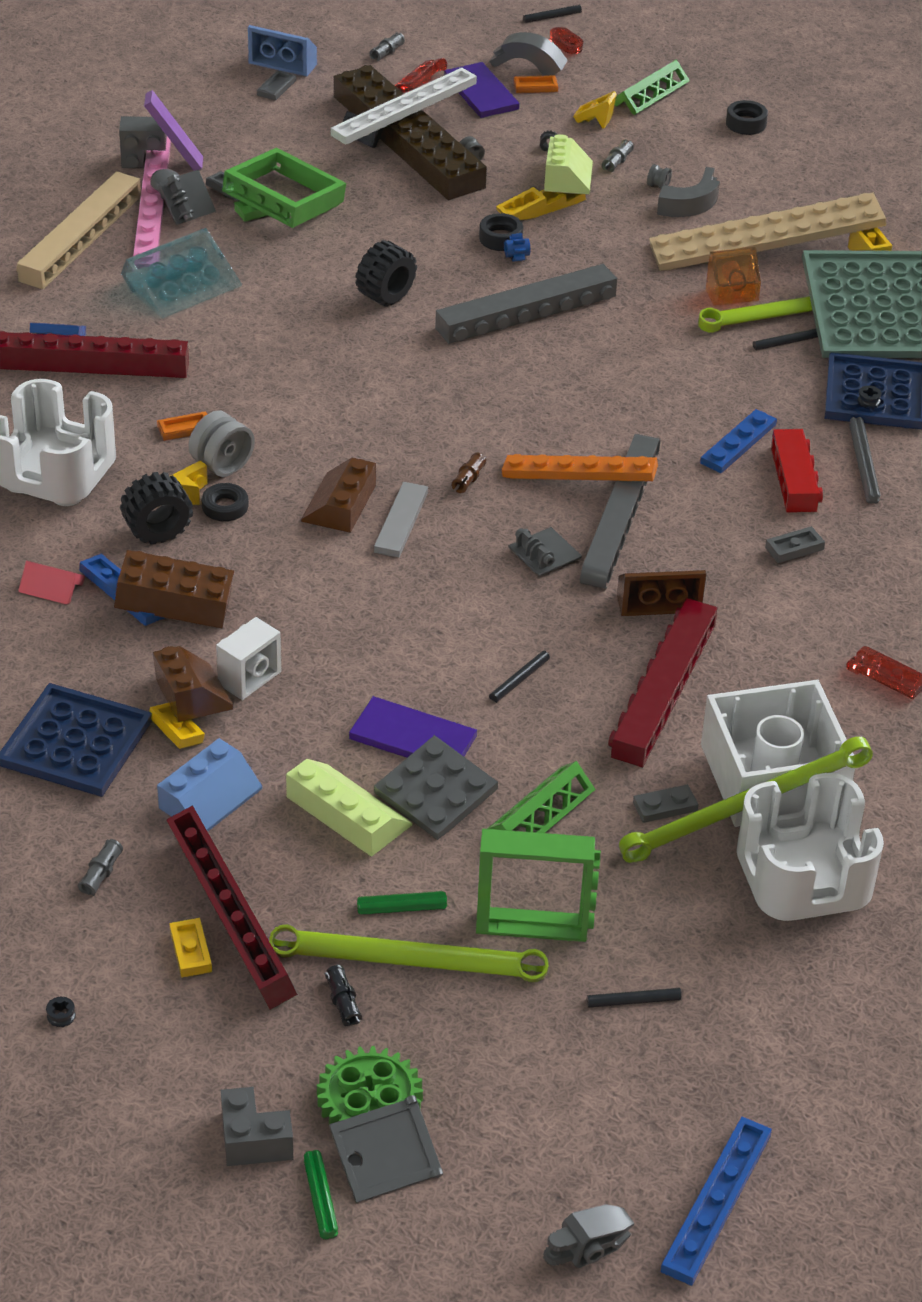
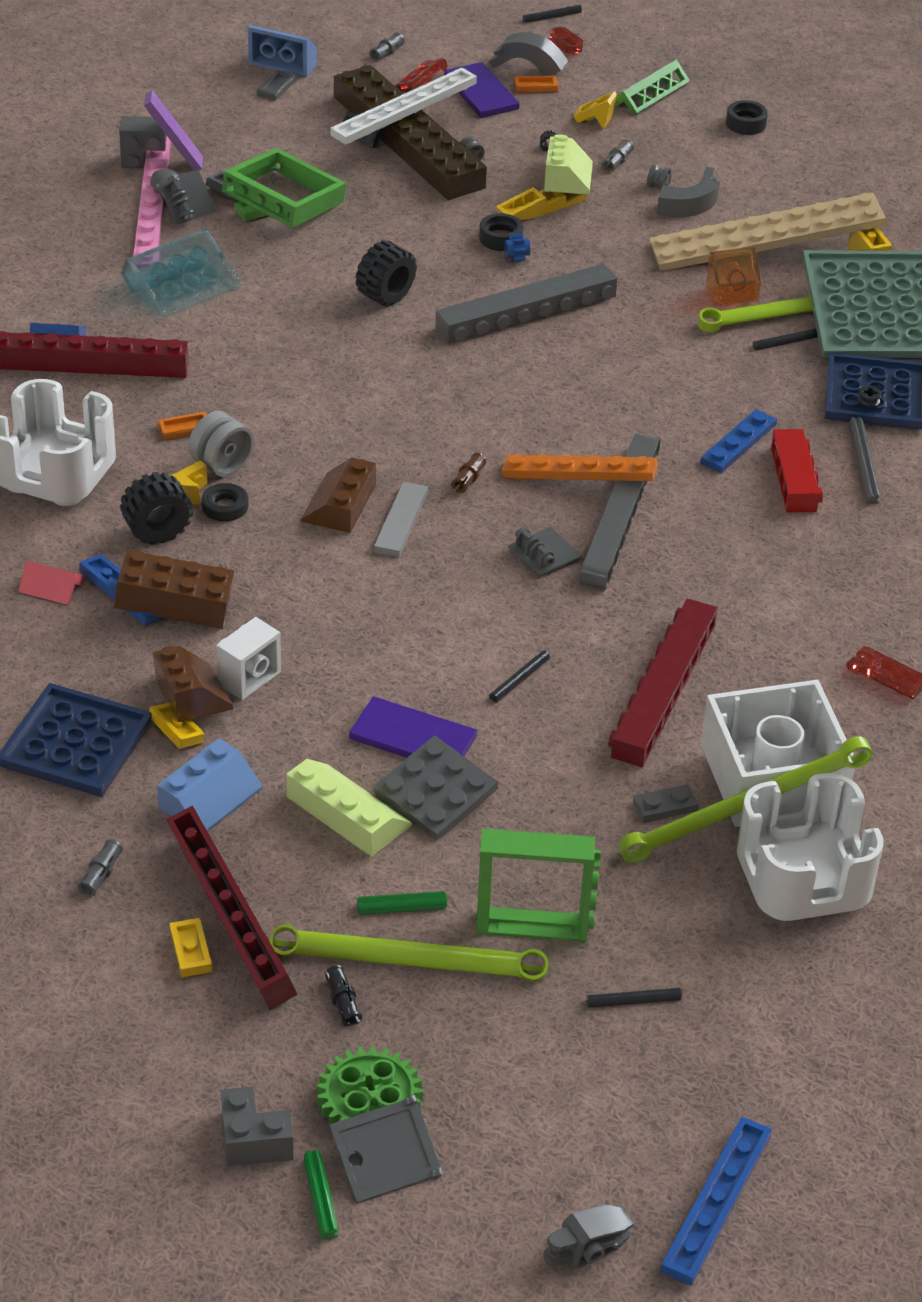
tan brick [16,172,141,289] -> none
black bush [46,996,76,1027] -> none
bright green fence [487,761,596,833] -> none
reddish brown slope [617,570,706,616] -> none
dark grey plate [765,526,825,563] -> none

